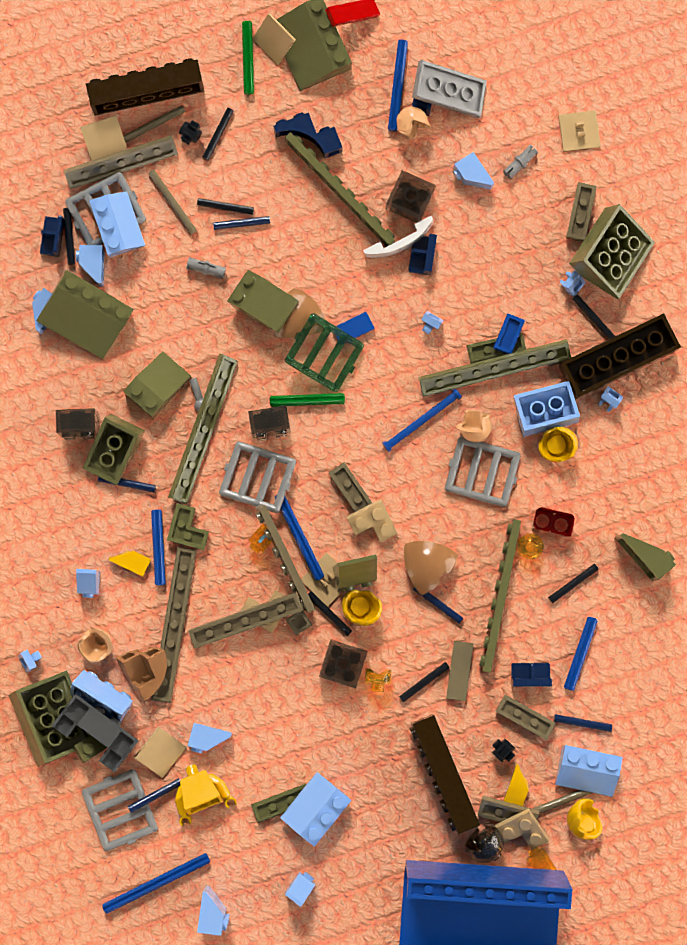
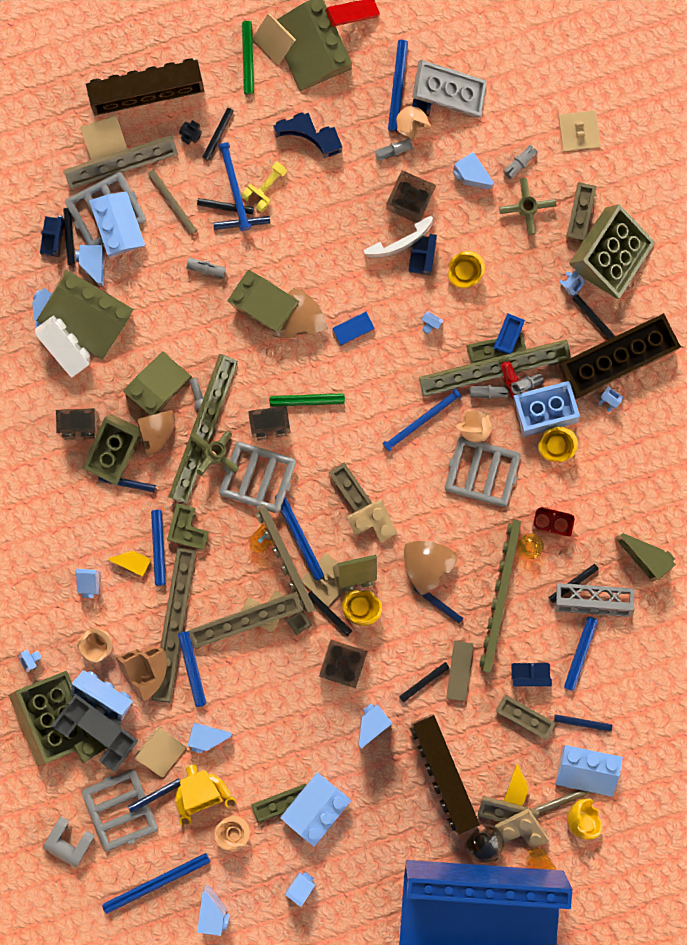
dark tan bar [123,106,185,143] -> none
olive plate [285,132,395,247] -> none
clear green bar [285,313,364,392] -> none
clear yellow piece [365,668,392,692] -> none
black gear [492,739,516,762] -> none
none -> white brick [35,315,90,378]
none -> light grey connector [42,816,95,868]
none -> medium nougat brick [137,410,174,457]
none -> blue axle [178,631,207,707]
none -> olive bar [189,431,239,475]
none -> light nougat helmet [214,816,250,852]
none -> blue bar [218,142,251,231]
none -> light yellow bar [241,161,288,213]
none -> light blue slope [358,703,392,748]
none -> light grey axle [375,138,413,161]
none -> yellow piece [448,251,485,288]
none -> light grey axle [470,385,508,400]
none -> olive bar [499,178,556,235]
none -> red axle [500,361,523,399]
none -> light grey axle [511,374,544,394]
none -> light grey fence [554,583,634,617]

